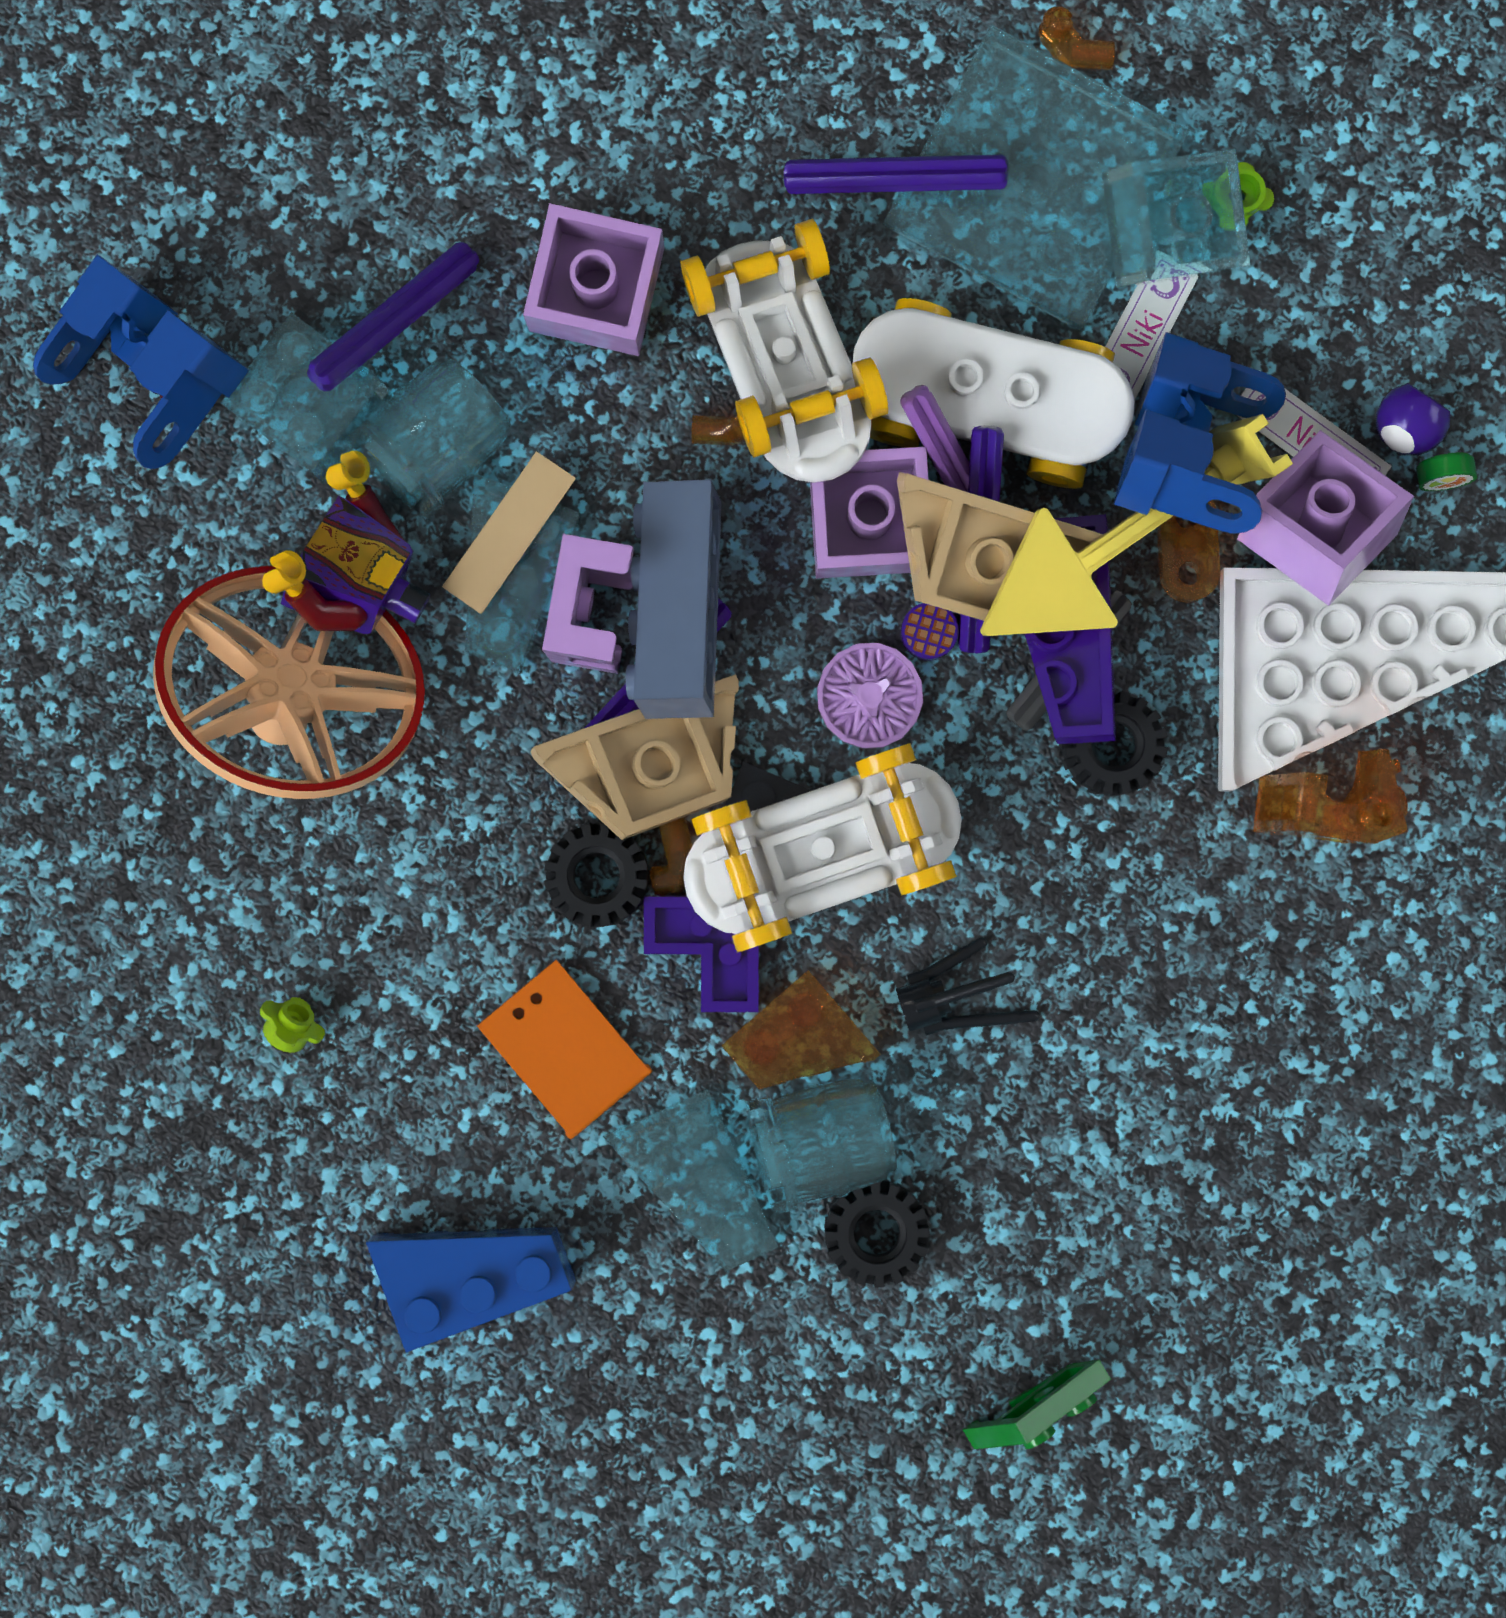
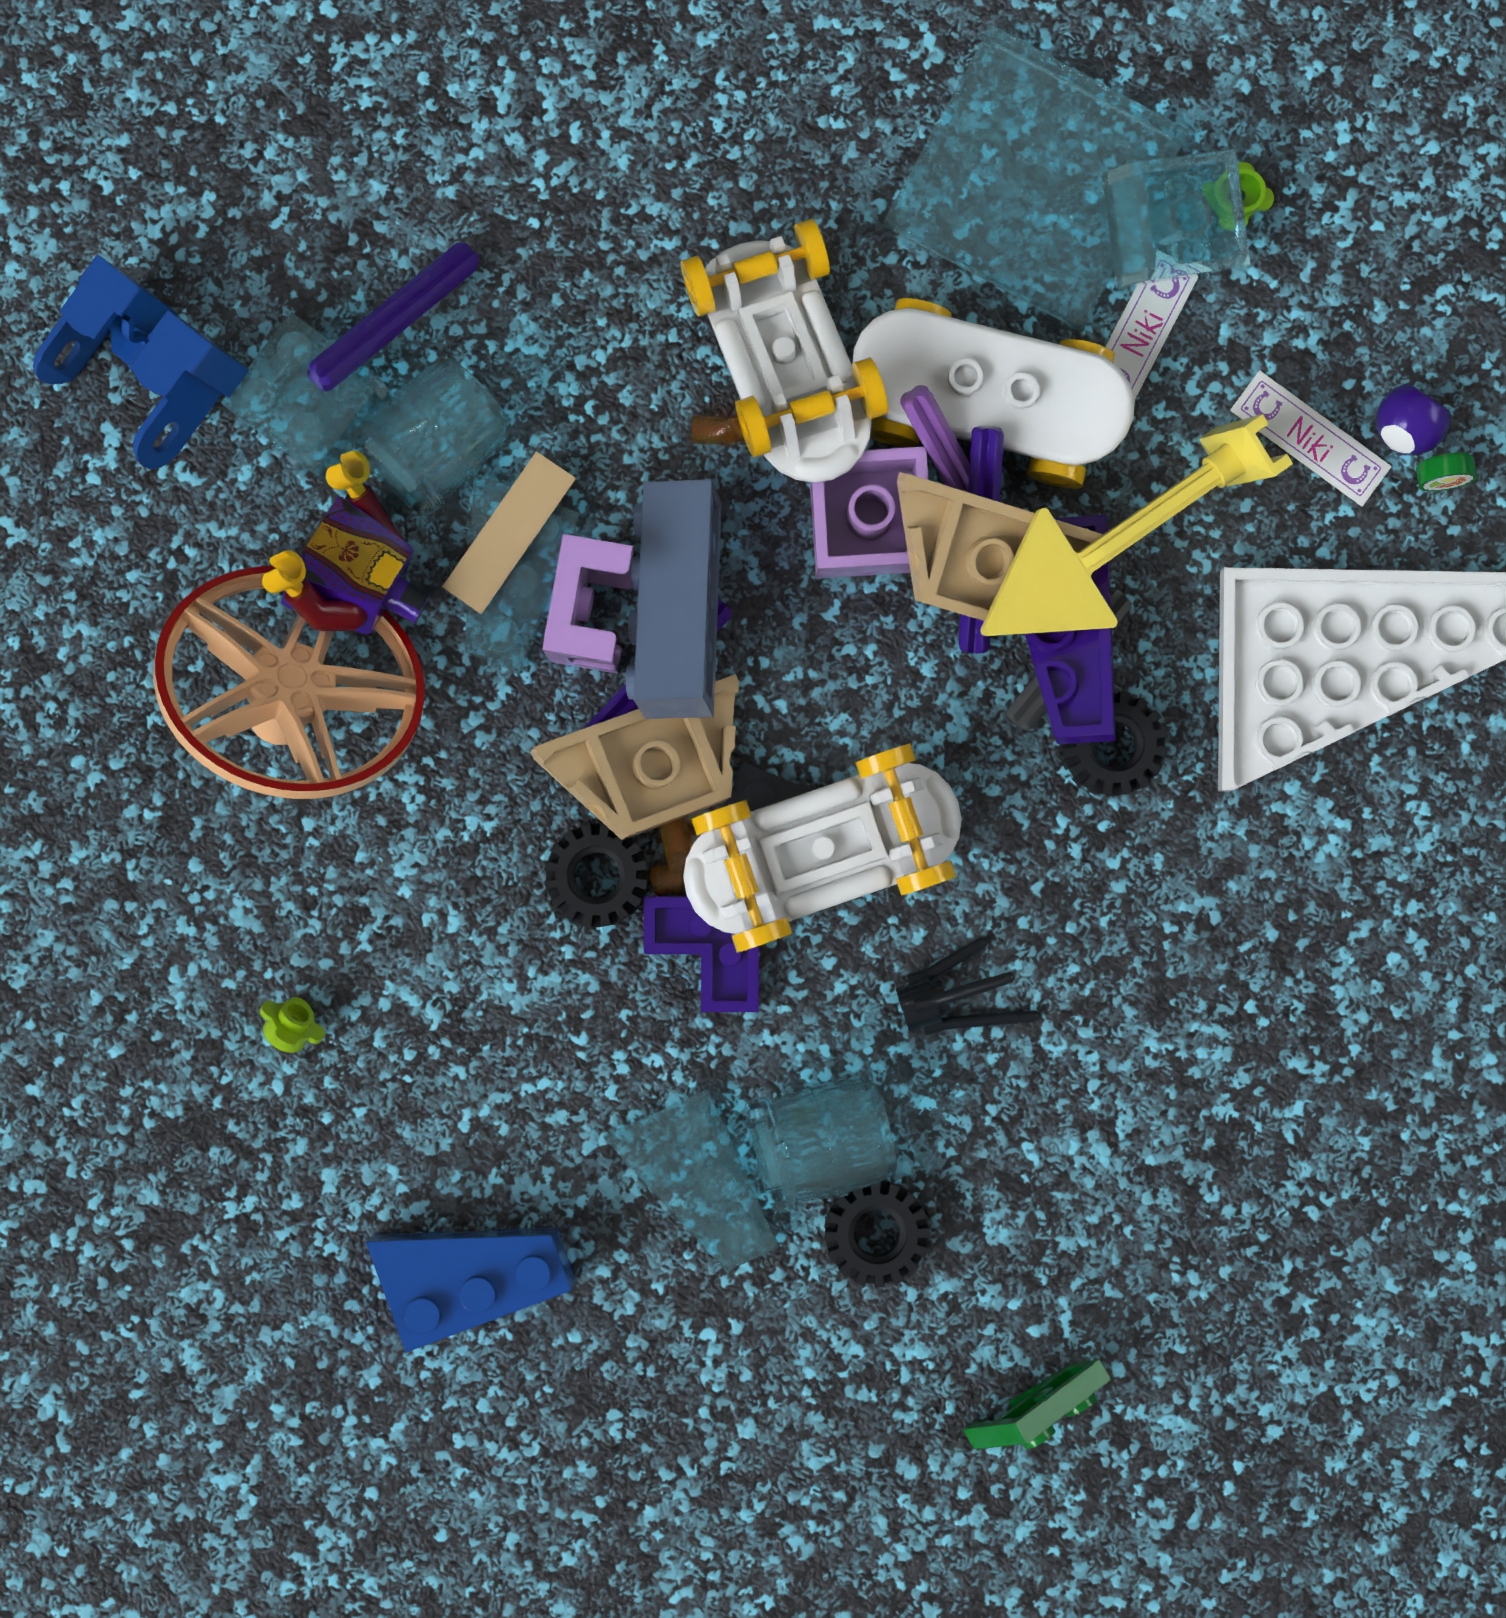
orange container [477,959,652,1139] -> none
lavender brick [523,203,665,356] -> none
clear orange wing [721,969,881,1089] -> none
dark purple axle [784,154,1009,194] -> none
lavender wheel [817,643,923,749] -> none
tile [900,603,959,661] -> none
clear orange arm [1038,6,1115,70] -> none
blue piece [1114,332,1286,534] -> none
clear orange plate [1157,500,1220,603] -> none
lavender brick [1237,430,1414,606] -> none
clear orange tile [1253,748,1408,844] -> none

